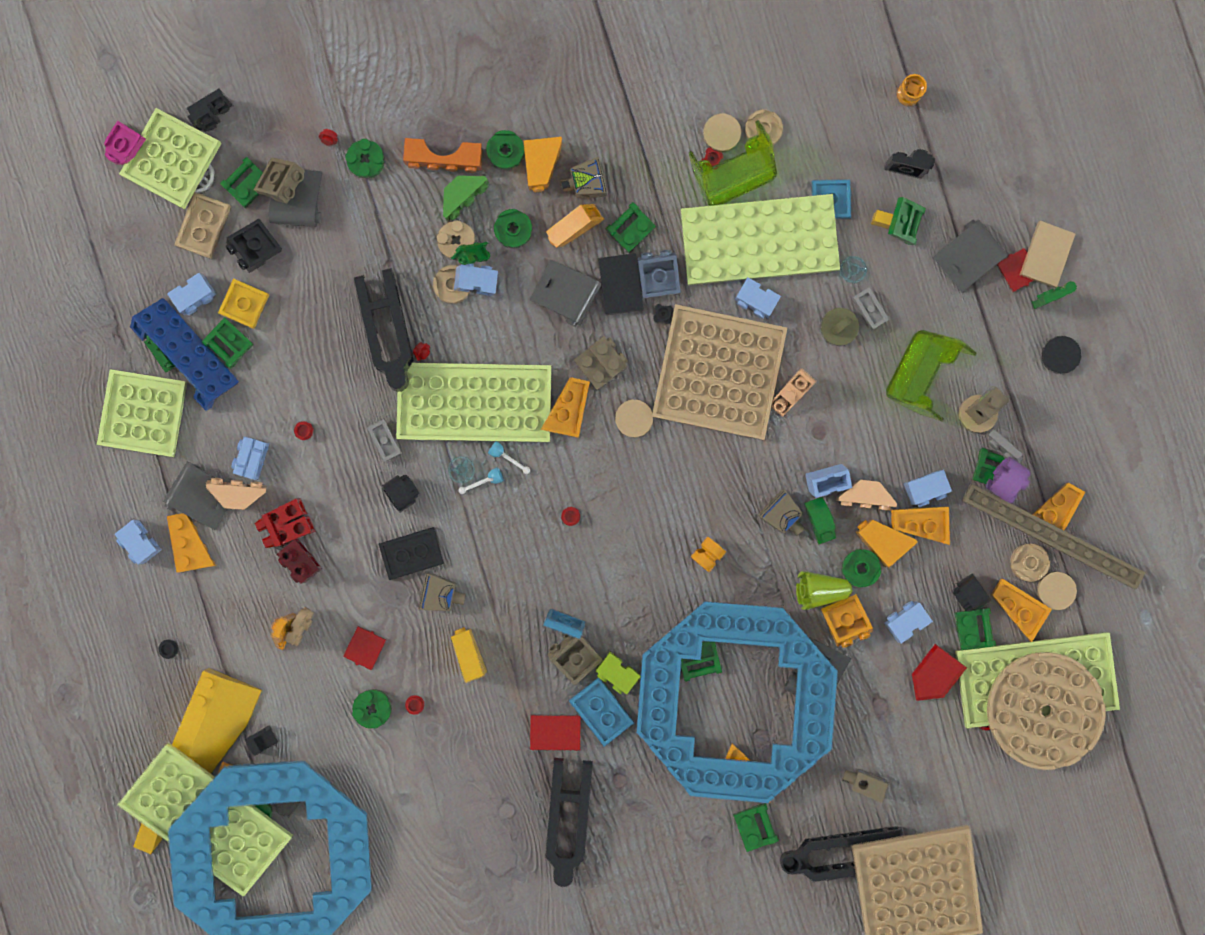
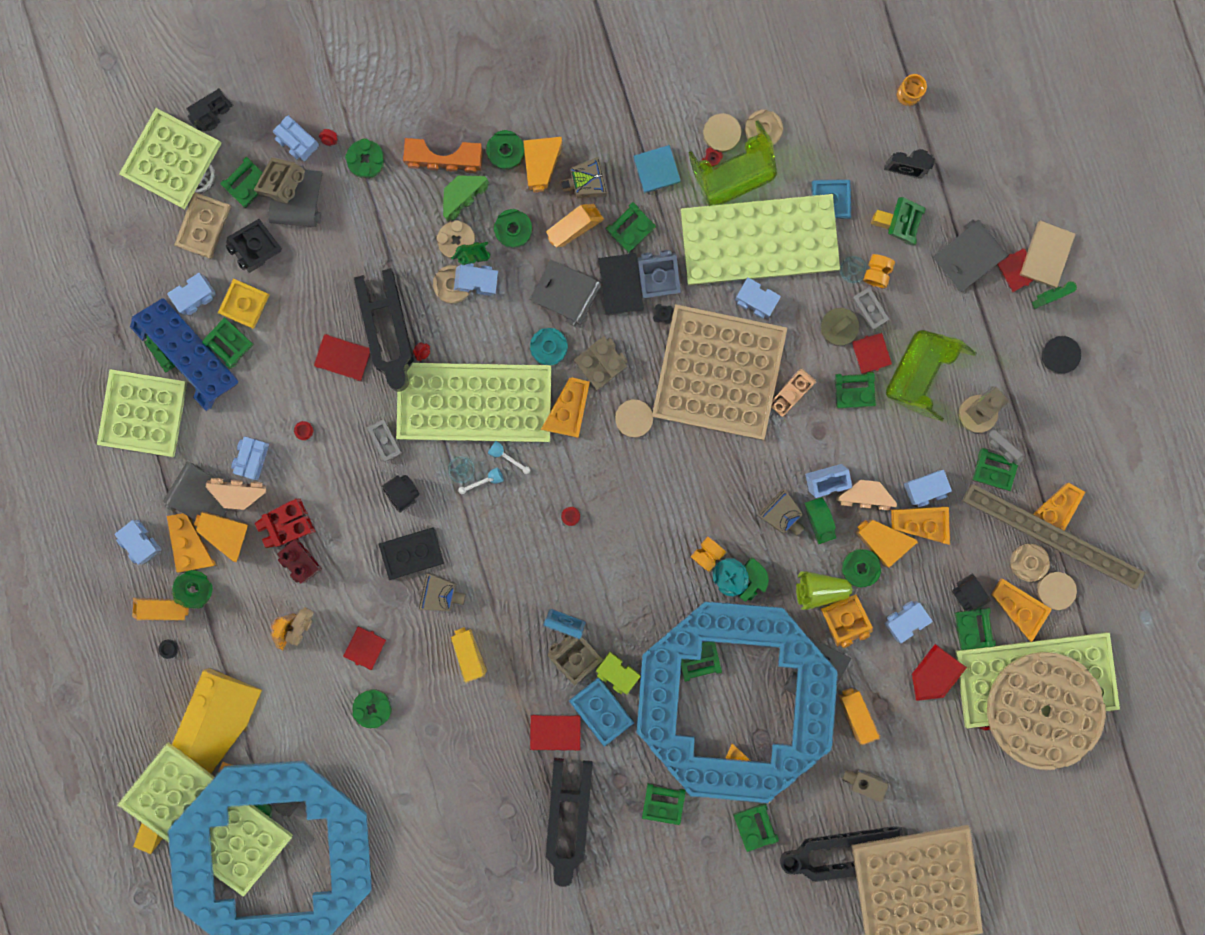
dark pink tile [104,121,146,165] -> none
black panel [245,726,278,756] -> none
red plate [405,695,425,715] -> none
medium lavender brick [986,457,1031,504] -> none
none -> light orange slope [132,597,189,620]
none -> green plate [172,570,213,609]
none -> light orange slope [194,511,248,562]
none -> light blue brick [273,115,319,161]
none -> red piece [314,334,370,381]
none -> teal tile [530,328,568,366]
none -> dark azure tile [633,145,681,193]
none -> green plate [642,783,686,825]
none -> teal tile [712,558,749,597]
none -> green brick [738,557,769,602]
none -> green plate [835,372,876,409]
none -> light orange slope [839,688,880,745]
none -> red piece [851,333,892,374]
none -> light orange wheel [863,254,896,288]

